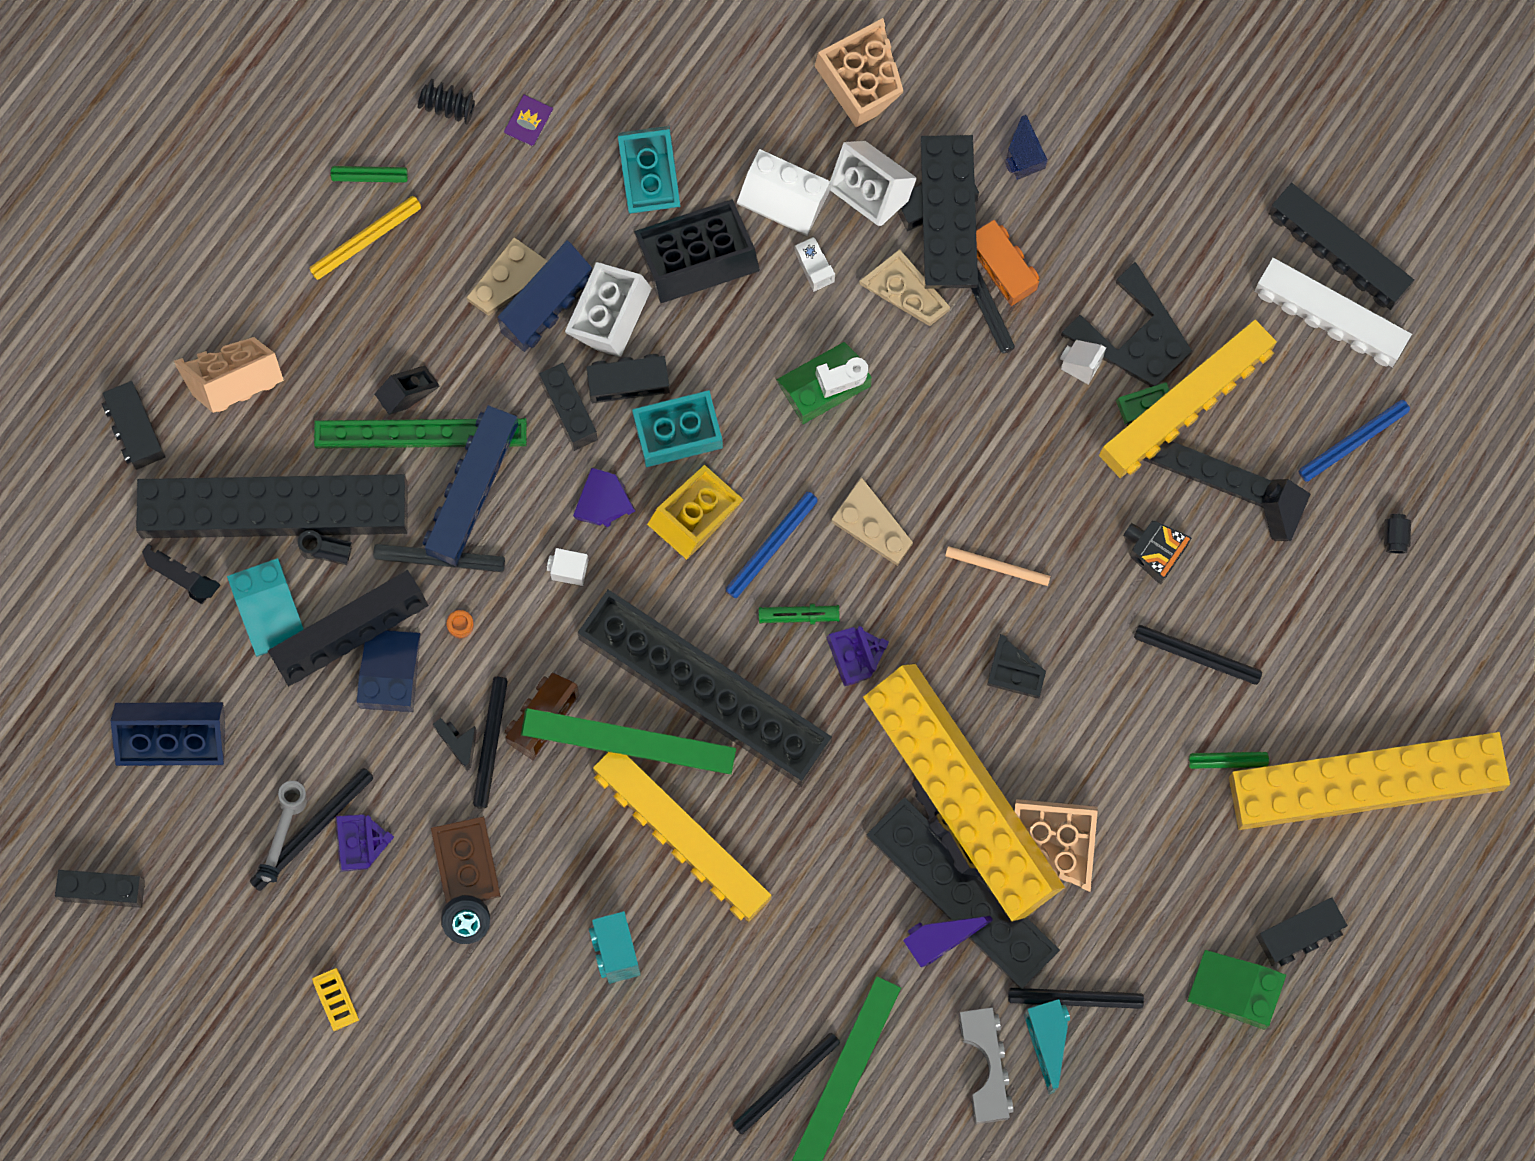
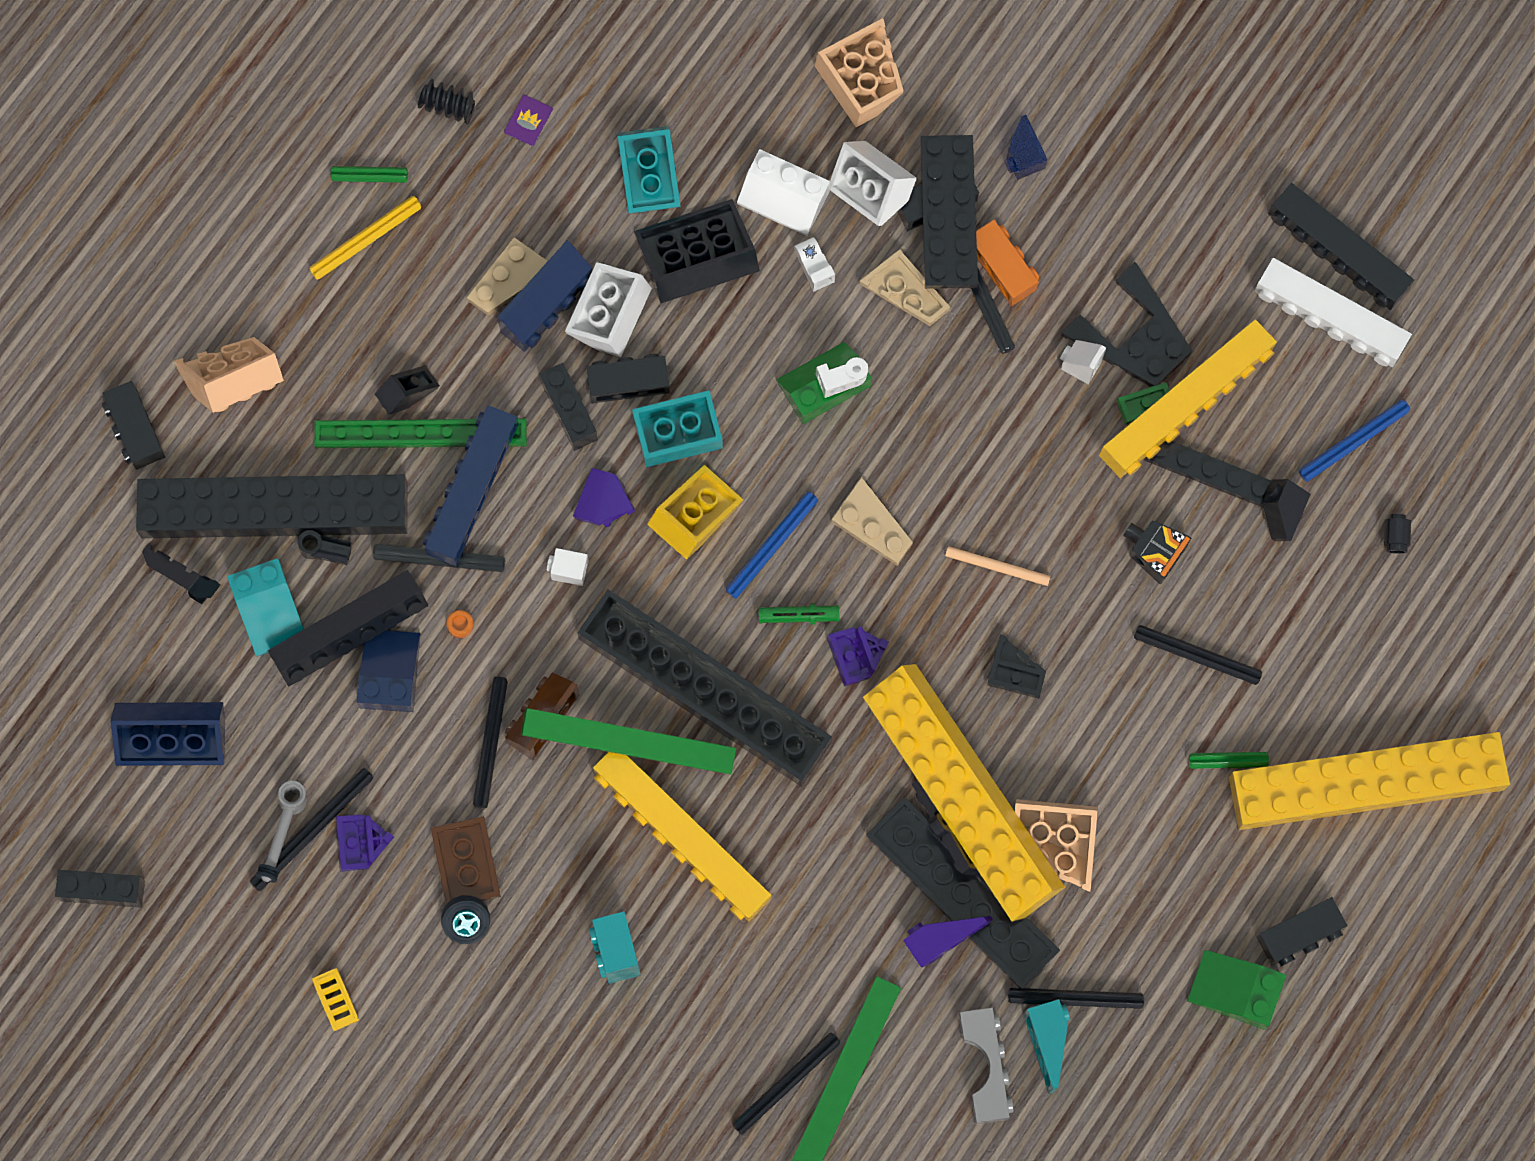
black slope [433,718,477,771] -> none

